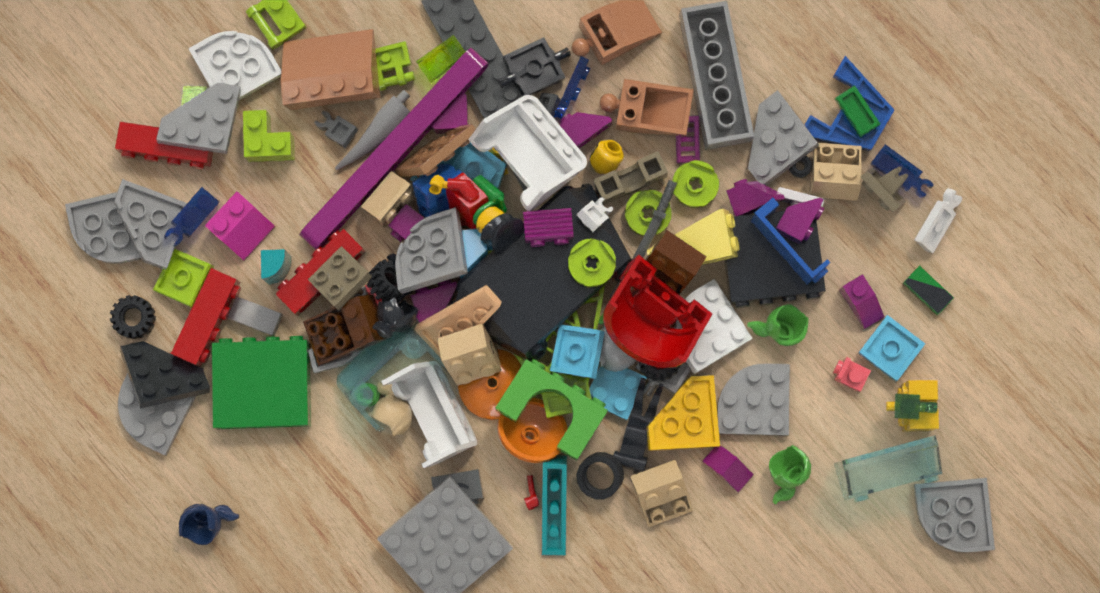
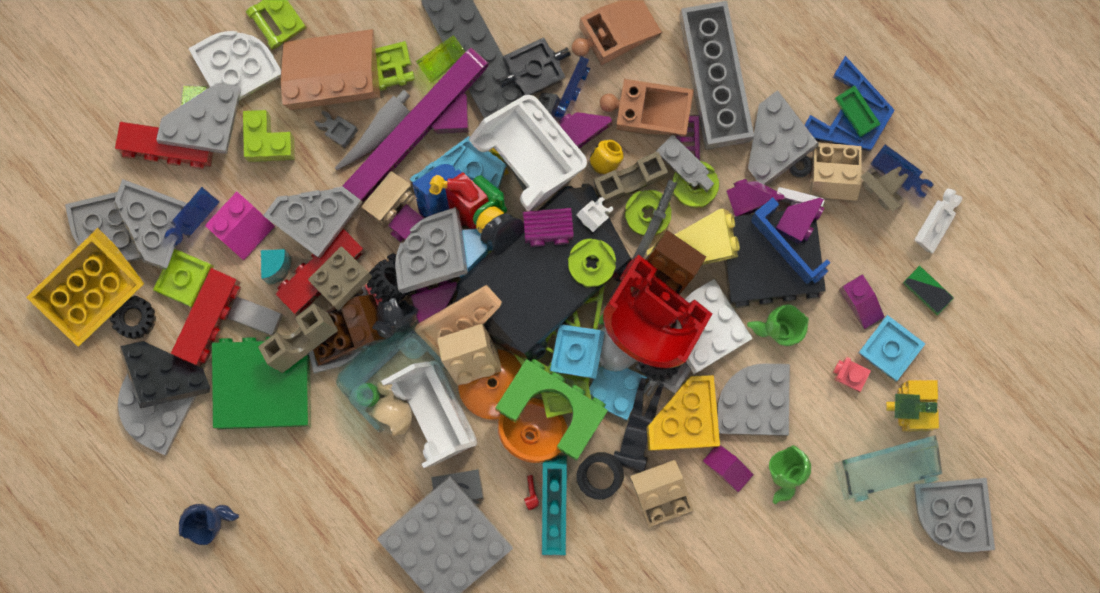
medium nougat plate [394,124,476,178] -> none
none -> yellow slope [26,228,144,347]
none -> dark tan arch [258,304,338,373]
none -> light grey plate [263,186,362,258]
none -> light grey hinge [656,135,714,192]

